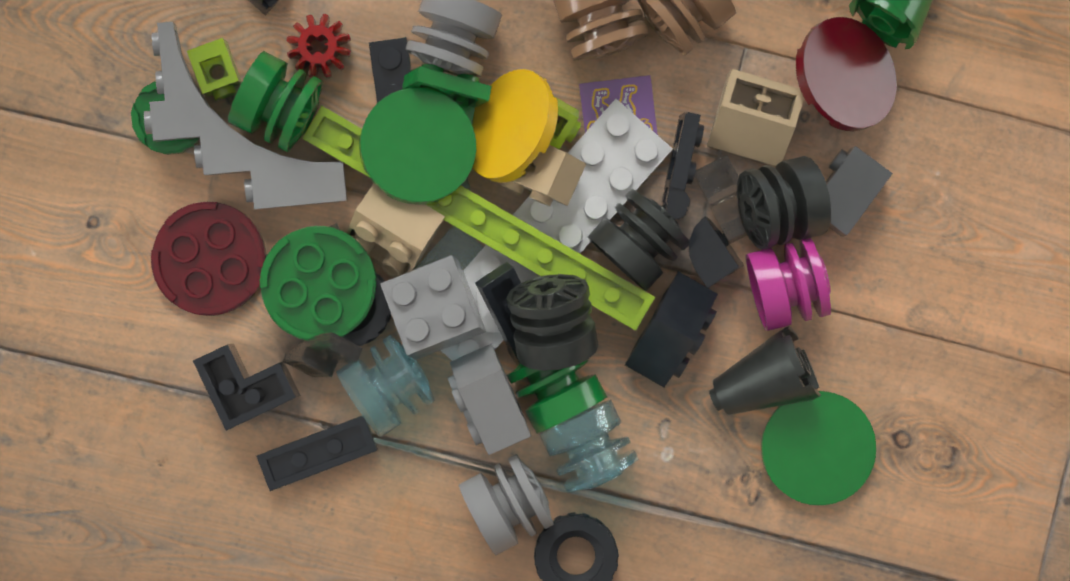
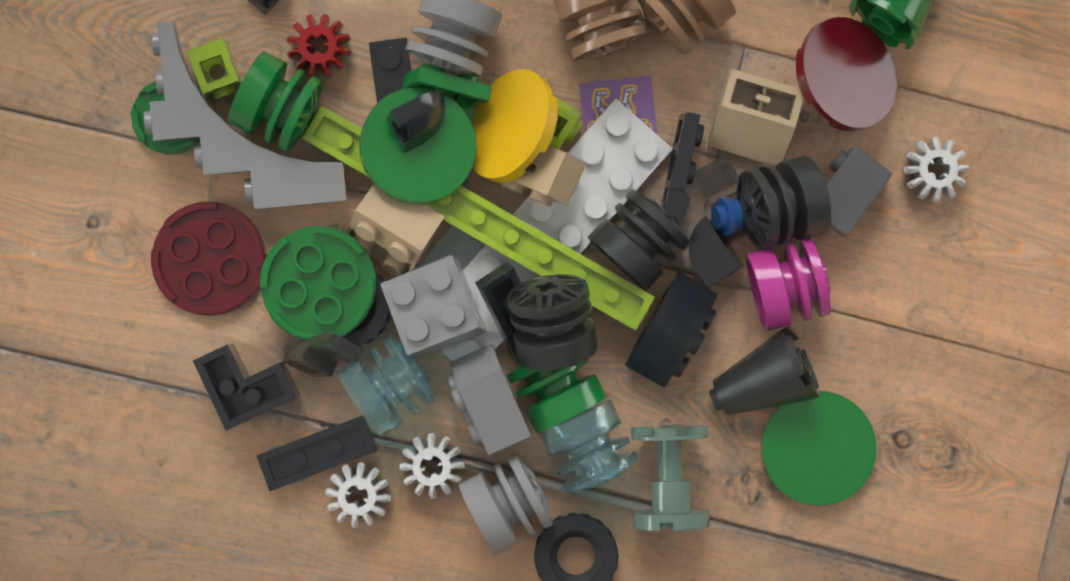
none -> white gear [325,462,391,528]
none -> black brick [387,90,445,153]
none -> white gear [399,433,465,499]
none -> sand green piece [631,424,710,531]
none -> blue plate [711,197,743,236]
none -> white gear [902,137,969,202]

